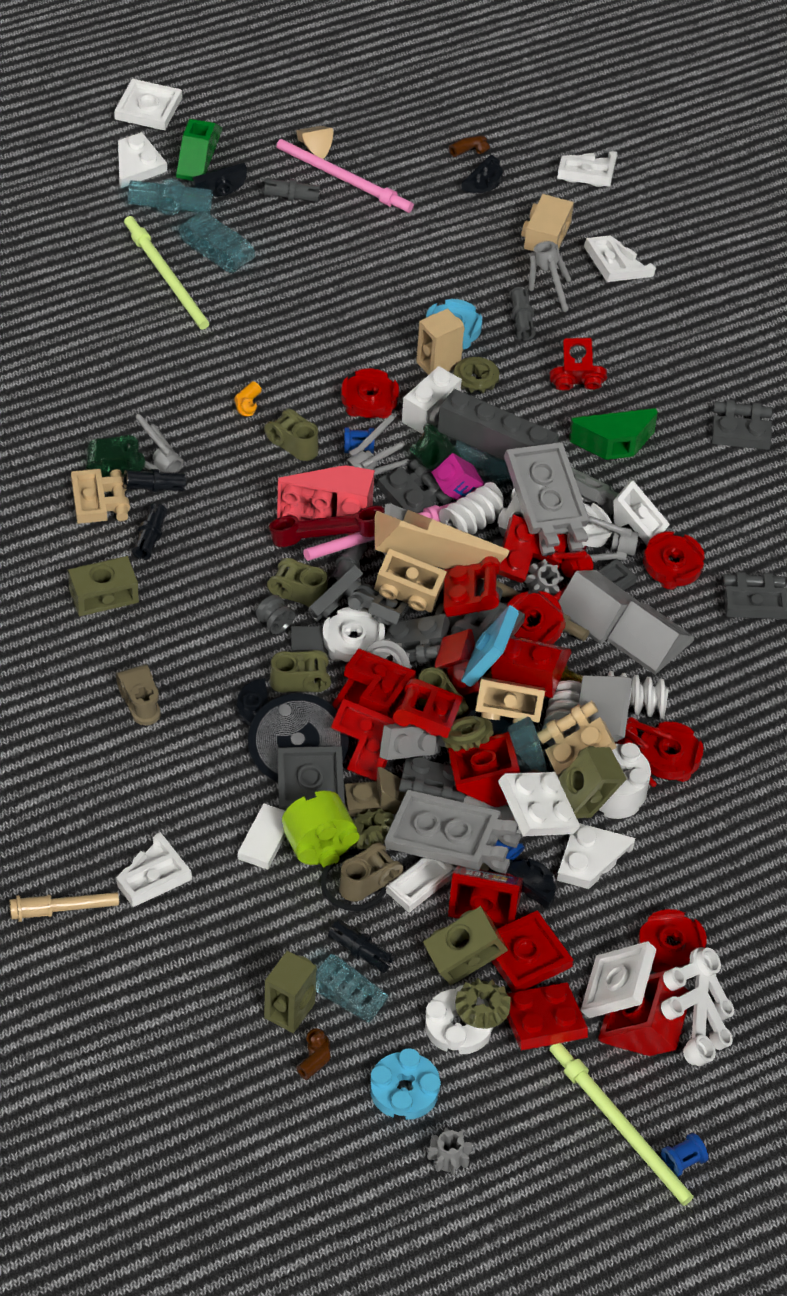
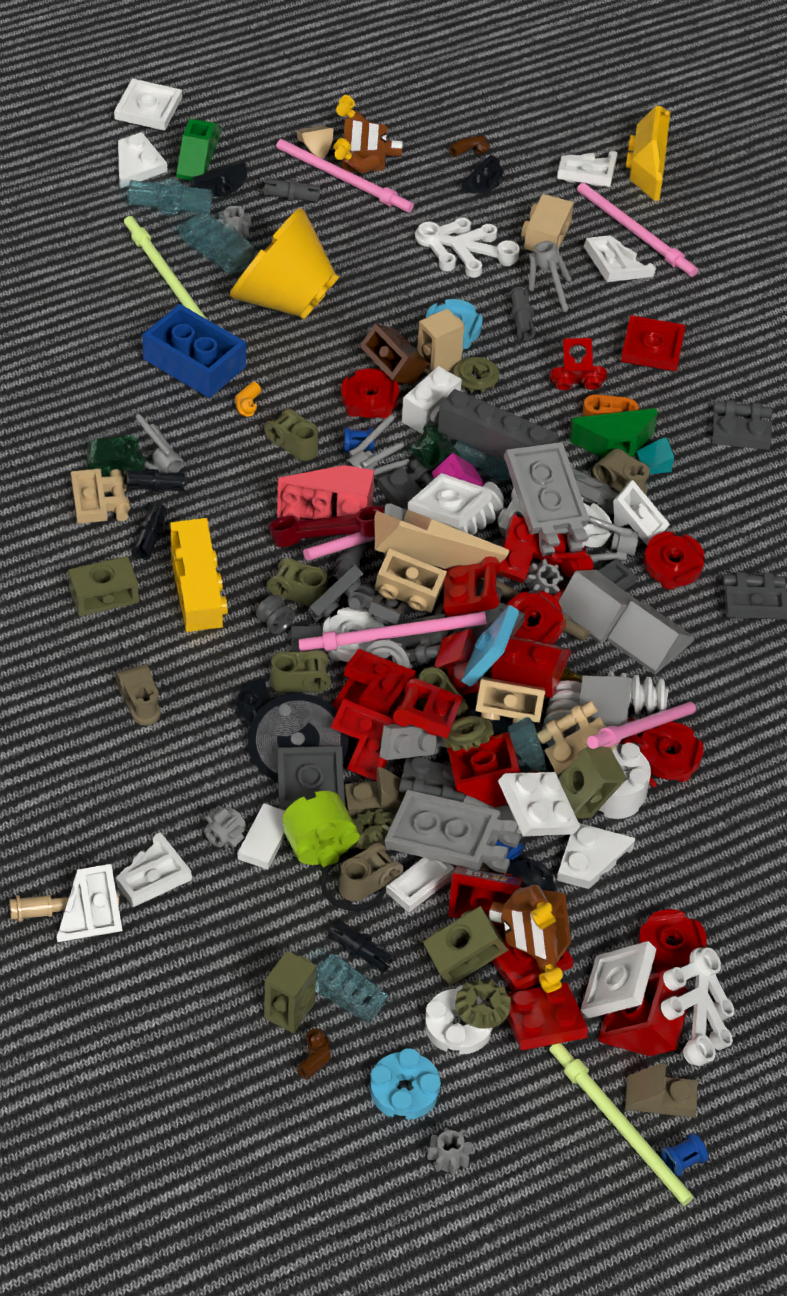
none -> white wing [57,864,122,943]
none -> blue brick [142,304,246,398]
none -> yellow wedge [170,518,228,632]
none -> light grey gear [205,808,245,848]
none -> light grey gear [217,206,251,240]
none -> yellow cone [229,207,339,320]
none -> bright pink bar [299,612,487,652]
none -> torso [333,95,403,174]
none -> reddish brown brick [360,323,429,386]
none -> white plate [408,473,492,529]
none -> white plant [415,218,520,278]
none -> dark orange torso [489,884,571,993]
none -> bright pink bar [577,183,698,277]
none -> orange beam [582,395,639,416]
none -> bright pink bar [587,702,696,749]
none -> dark tan piece [593,448,650,496]
none -> red plate [621,315,686,372]
none -> dark tan slope [625,1063,698,1118]
none -> yellow wedge [626,106,671,201]
none -> teal slope [636,437,674,475]

